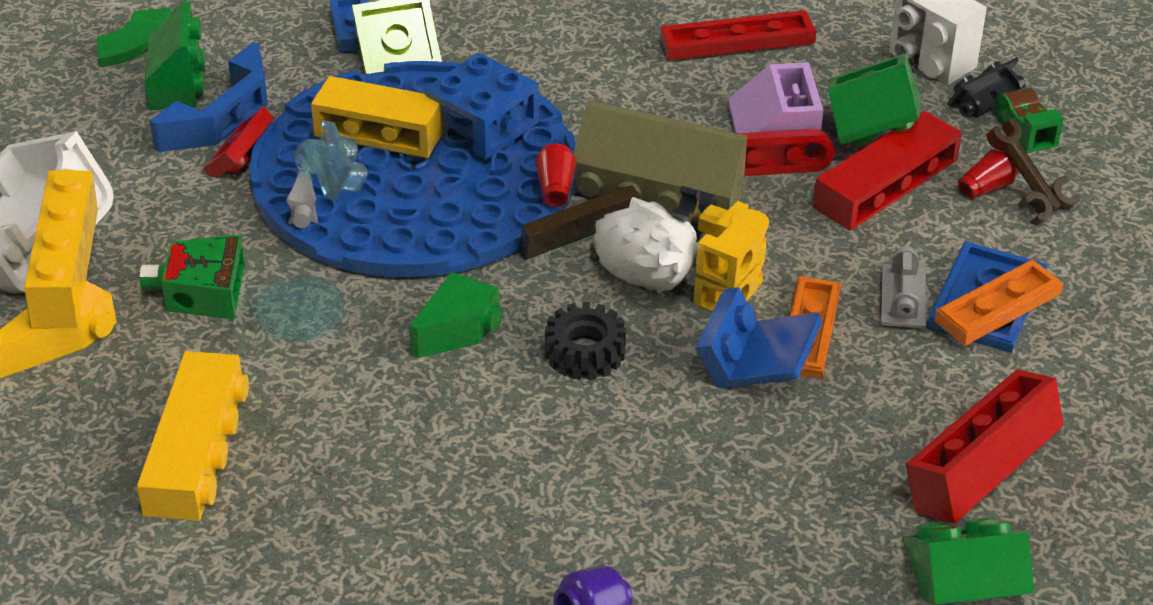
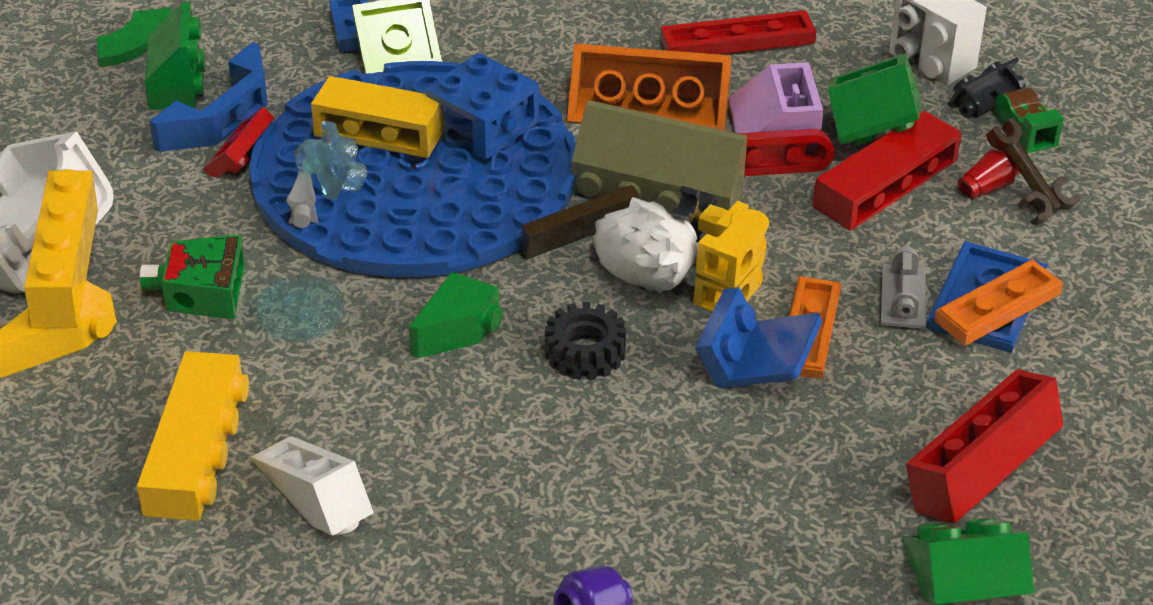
red cone [535,144,576,207] -> none
none -> white slope [251,436,374,536]
none -> orange slope [567,43,732,131]

